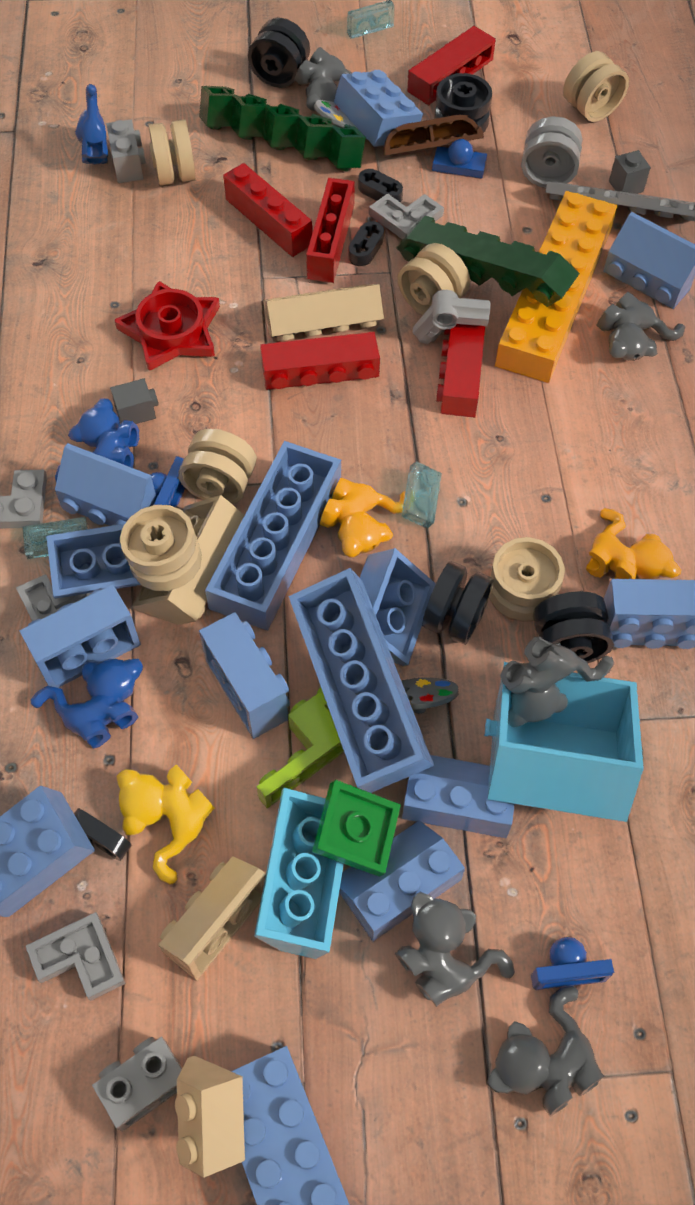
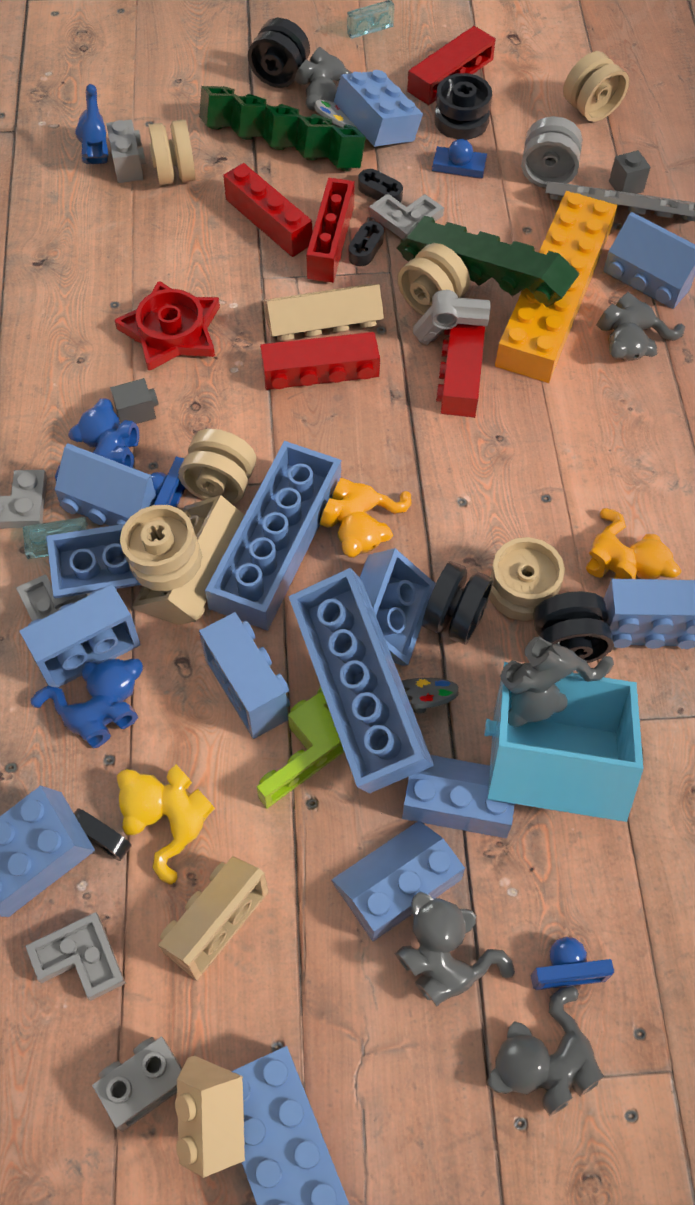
medium azure slope [254,788,344,959] -> none
green plate [312,779,401,877] -> none
reddish brown brick [383,115,484,156] -> none
clear light blue plate [401,461,442,529] -> none

